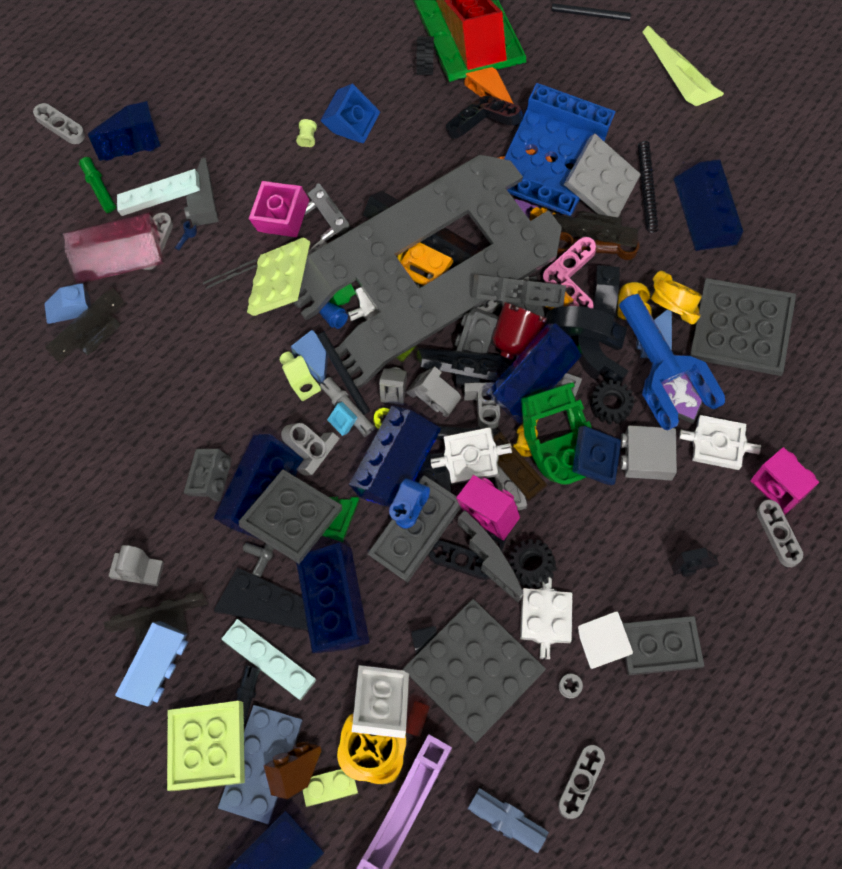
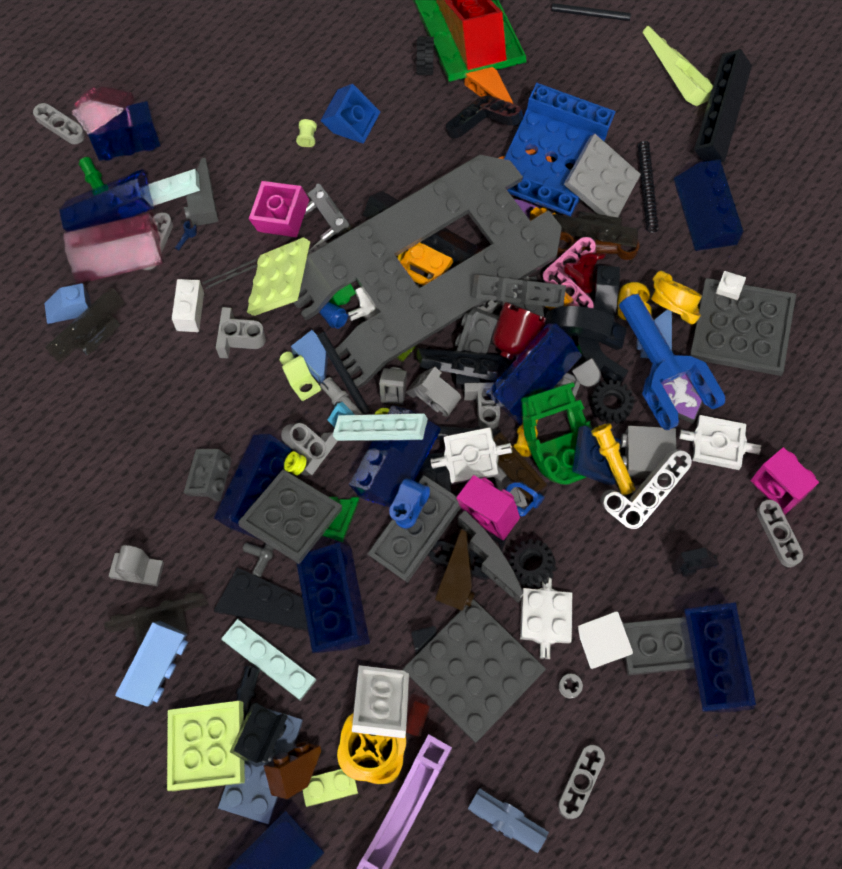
none -> clear blue slope [59,169,154,239]
none -> clear pink slope [71,86,134,134]
none -> white brick [172,279,204,332]
none -> light grey tile [216,307,266,358]
none -> black bracket [230,703,288,767]
none -> neon yellow bush [284,451,307,475]
none -> light aqua plate [333,414,428,441]
none -> dark brown slope [435,529,475,611]
none -> blue piece [505,482,545,516]
none -> dark red helmet [563,253,606,293]
none -> light grey tile [572,358,601,386]
none -> yellow pin [591,423,636,495]
none -> beam [600,449,692,529]
none -> clear blue slope [684,602,756,712]
none -> black brick [694,49,752,165]
none -> white plate [716,271,746,300]

